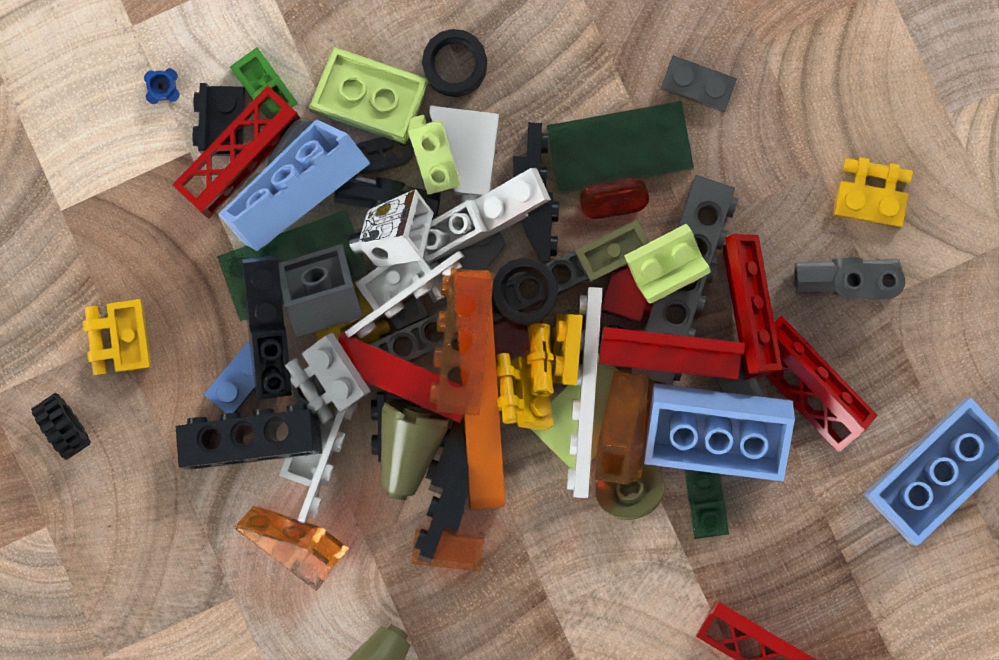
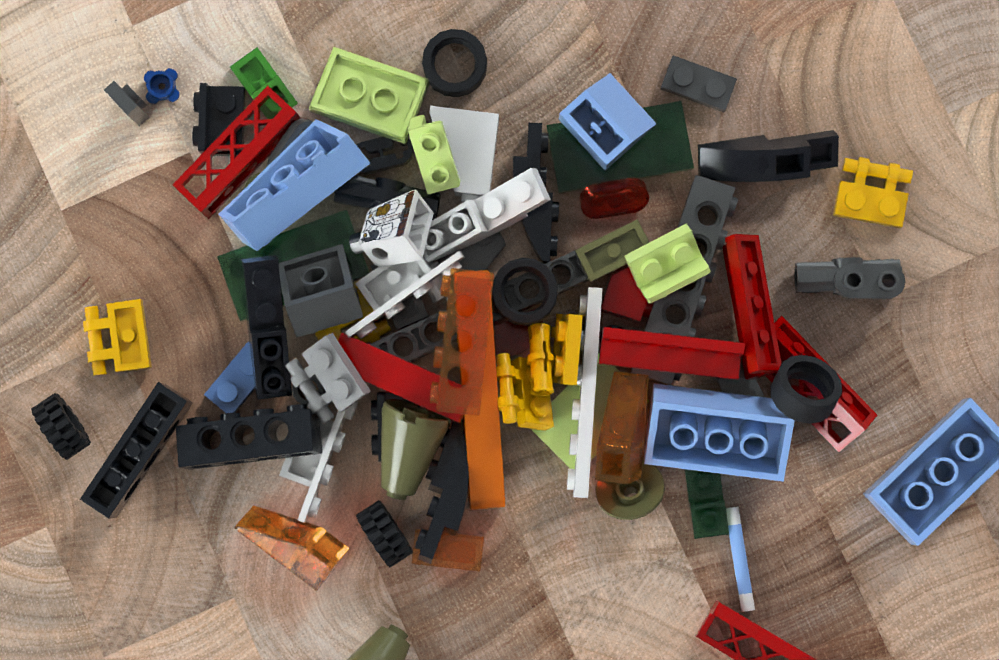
none -> black brick [80,382,193,519]
none -> dark grey plate [104,81,149,126]
none -> black tyre [356,500,413,568]
none -> light blue slope [559,73,657,170]
none -> black slope [698,130,839,182]
none -> light blue bar [725,506,755,612]
none -> black tyre [770,355,842,424]

